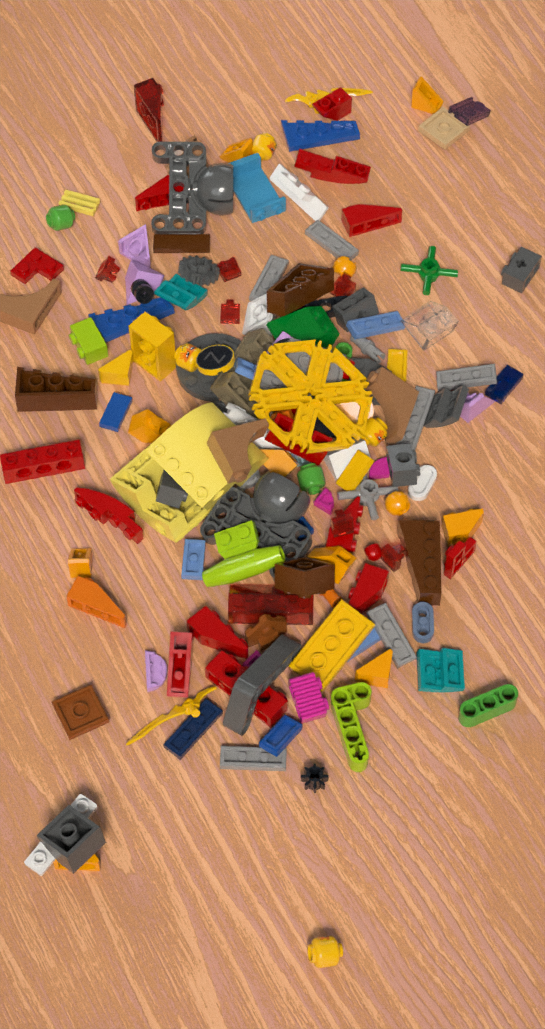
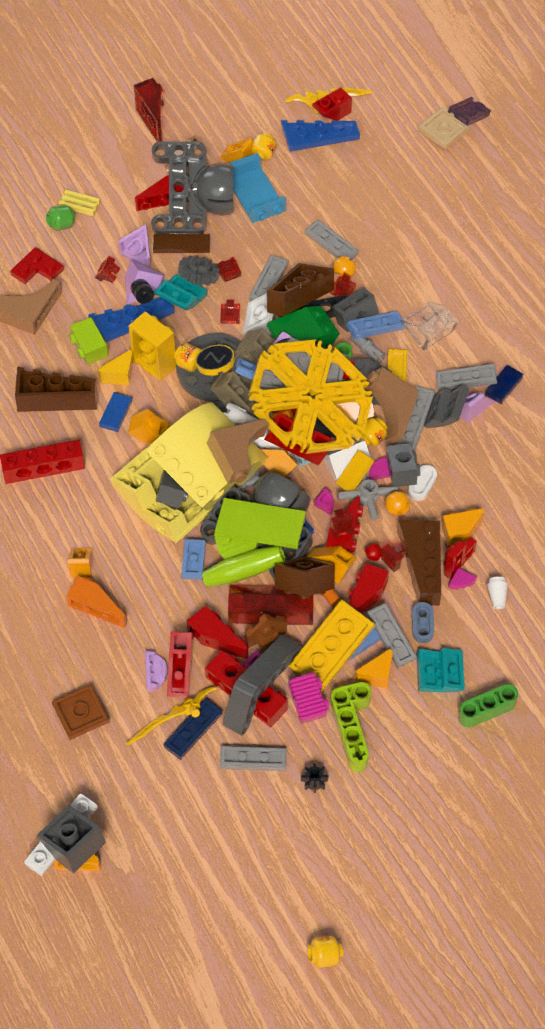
red slope [74,487,144,544] -> none
blue tile [259,715,303,757] -> none
white bracket [270,164,329,221] -> none
red slope [294,149,371,184] -> none
bright green head [297,463,326,495] -> none
red slope [341,204,402,237] -> none
green bar [401,246,458,295] -> none
light orange slope [411,76,444,114] -> none
dark grey brick [501,247,542,293] -> none
none -> lime tile [215,498,306,549]
none -> dark pink tile [449,568,477,590]
none -> white cone [487,577,508,609]

